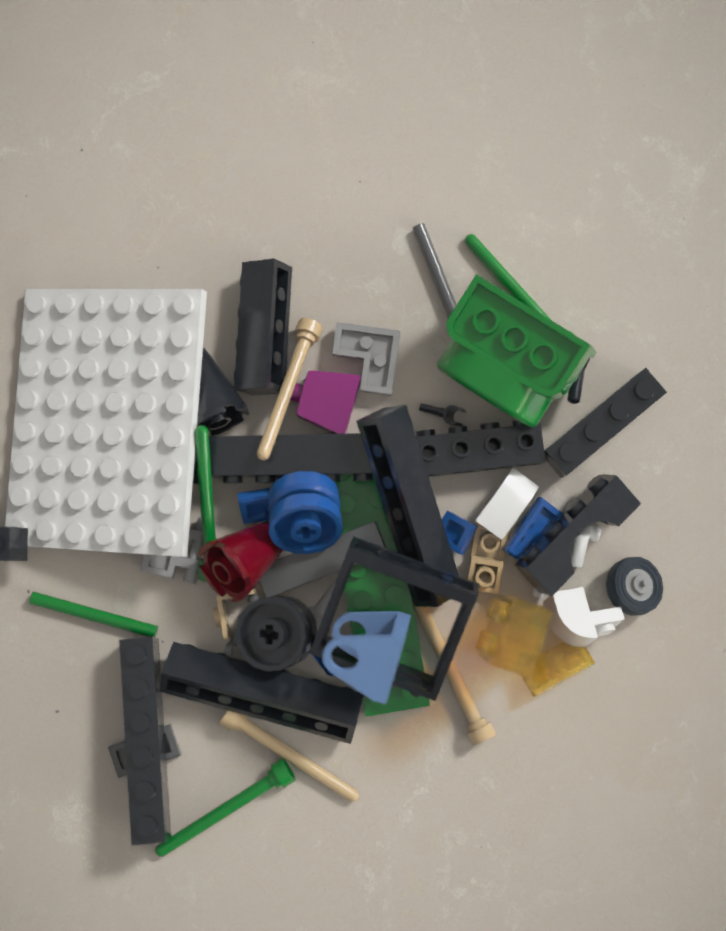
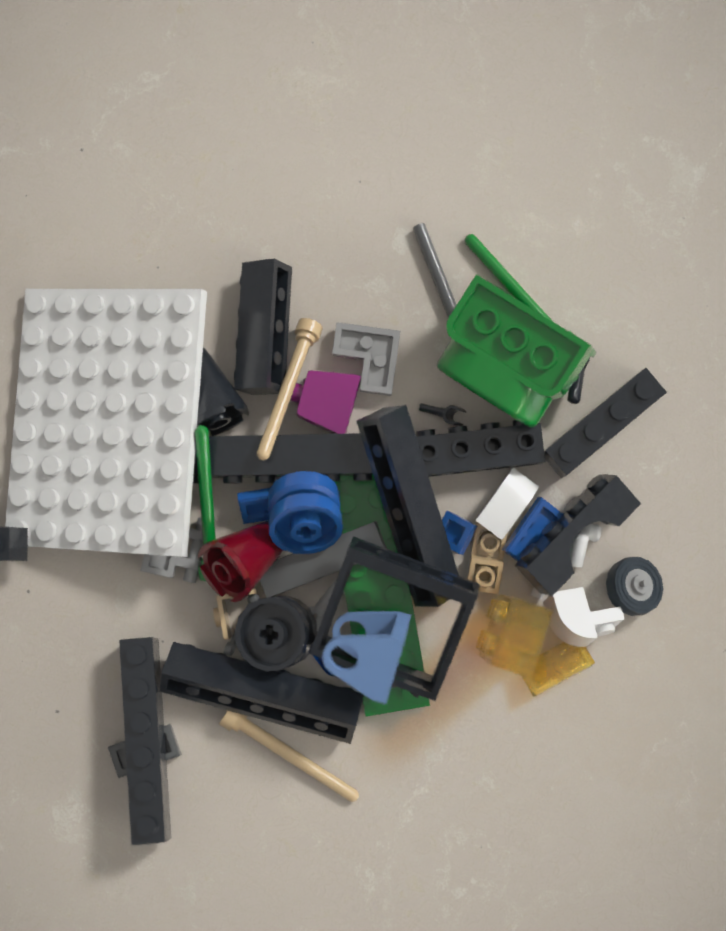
green bar [29,591,158,637] -> none
green piece [155,758,296,857] -> none
tan piece [412,599,496,745] -> none

